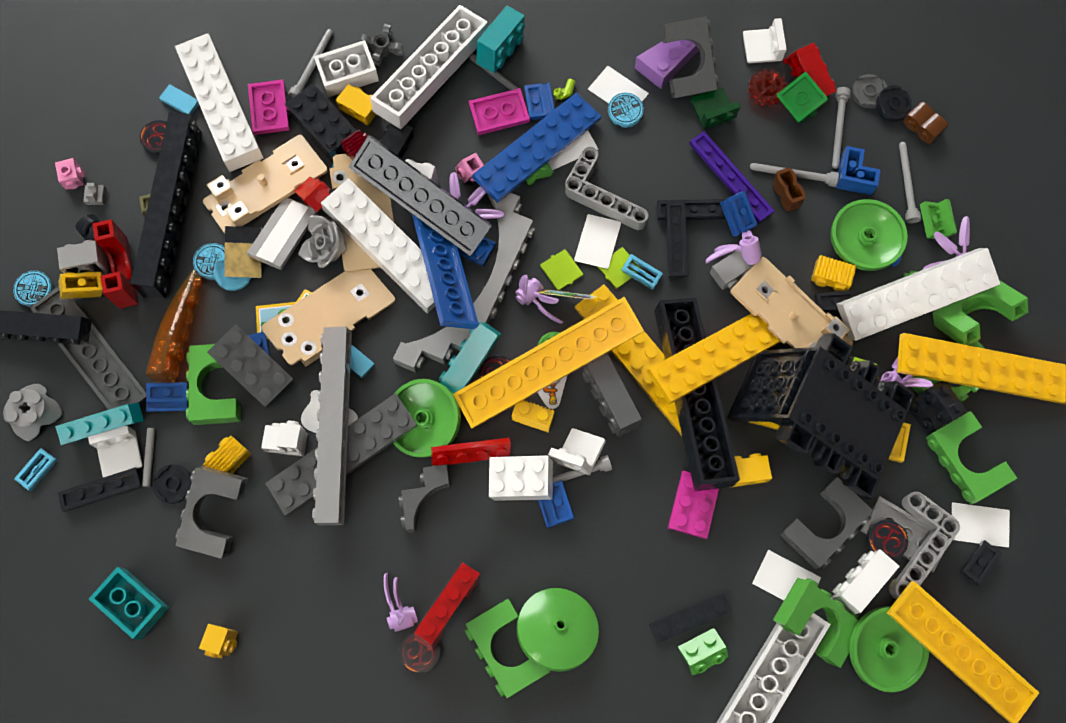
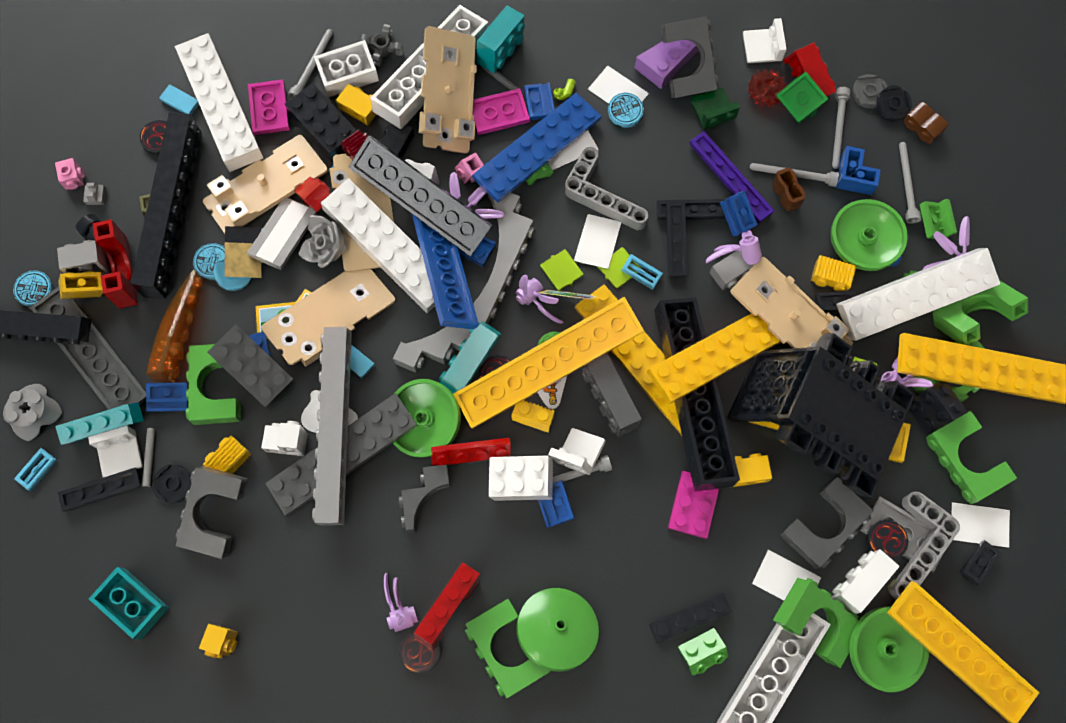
none -> tan piece [419,26,477,154]

